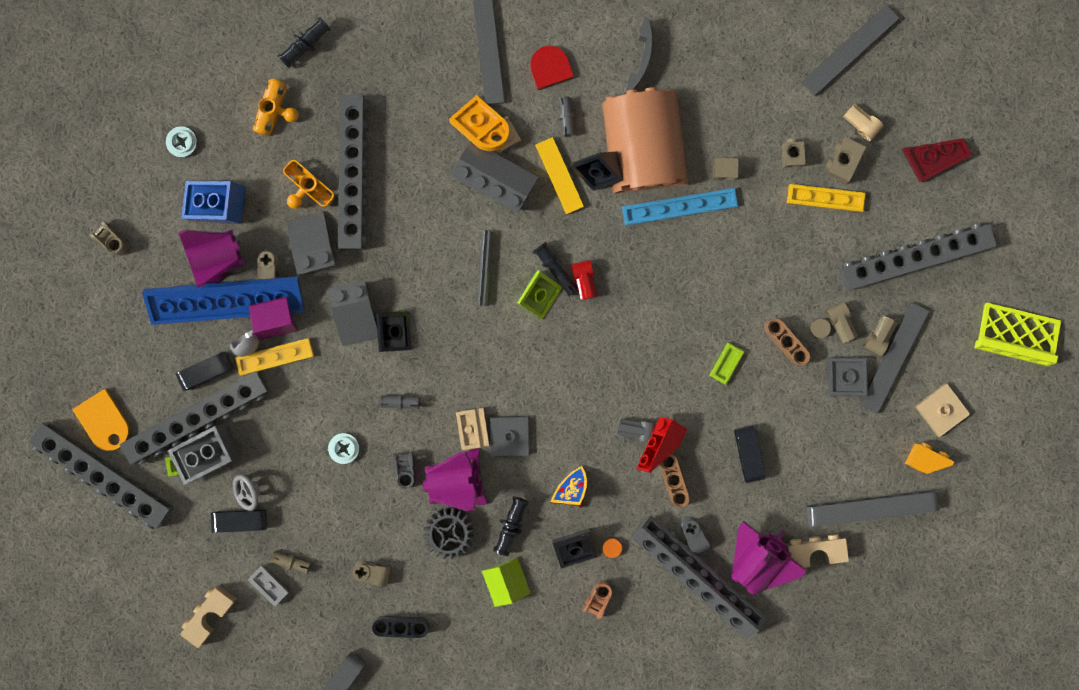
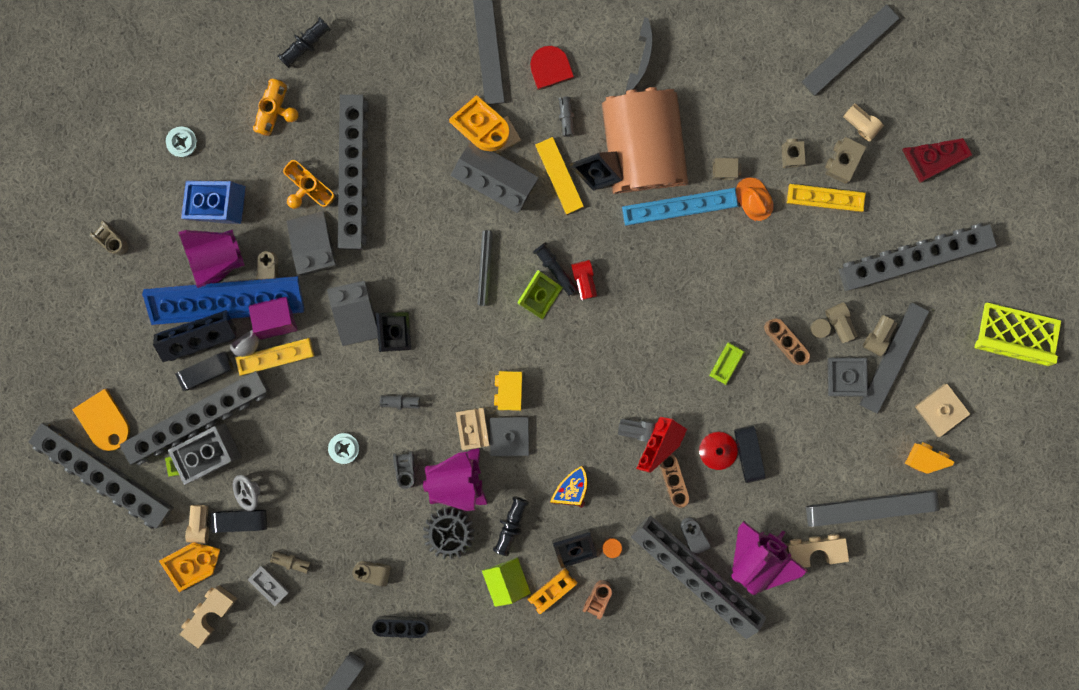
none -> black brick [153,310,236,363]
none -> light orange tile [159,542,220,592]
none -> tan piece [185,505,209,544]
none -> yellow brick [494,371,522,411]
none -> light orange plate [527,568,578,614]
none -> red dish [699,432,738,470]
none -> orange piece [736,177,774,221]

